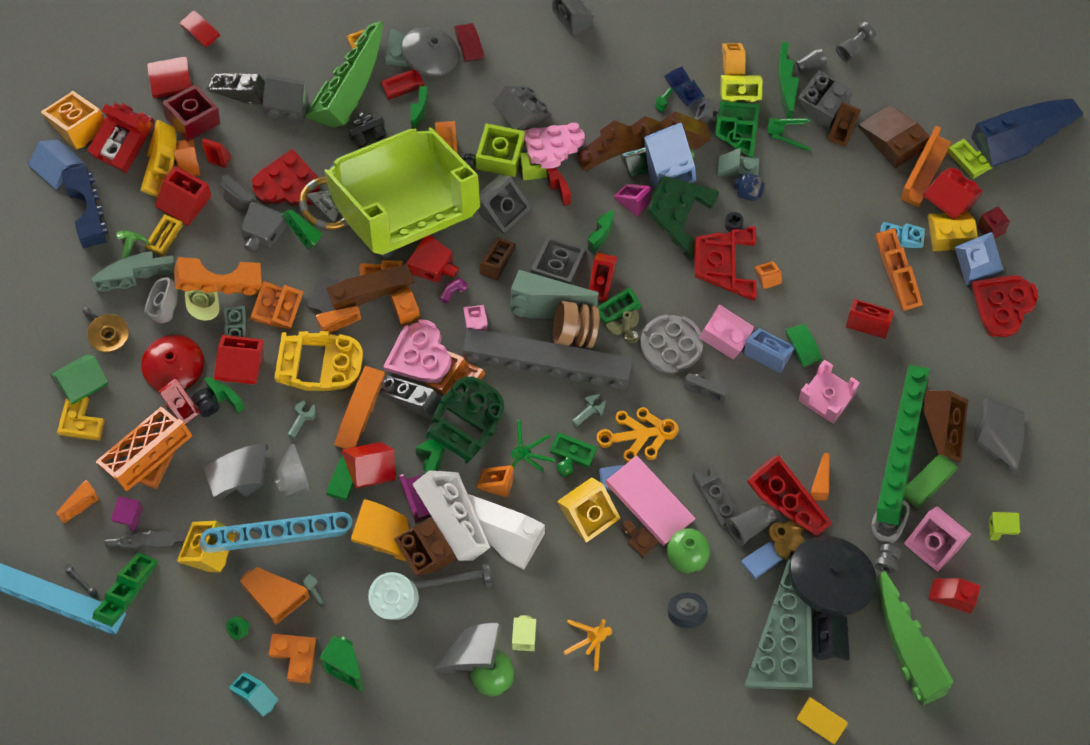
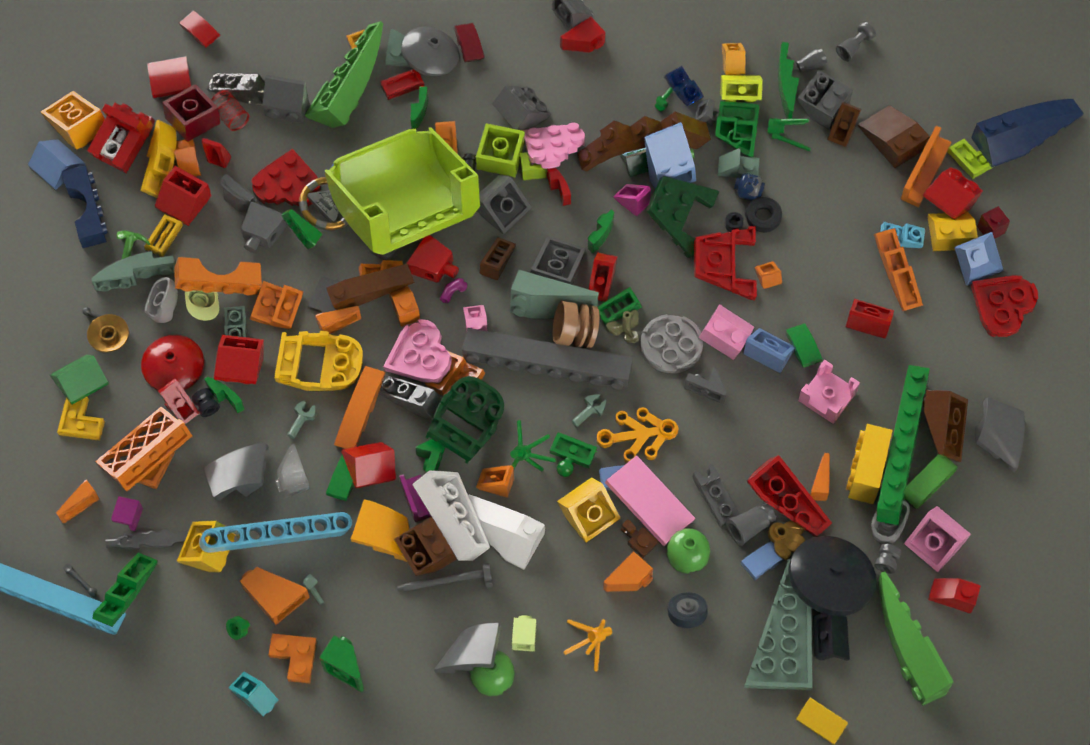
black hips [349,112,386,148] -> none
light aqua wheel [369,572,419,620] -> none
lime panel [989,512,1020,540] -> none
none -> red piece [211,90,250,131]
none -> red slope [560,17,605,53]
none -> orange slope [603,551,653,592]
none -> black tyre [745,197,782,233]
none -> yellow brick [846,424,893,504]

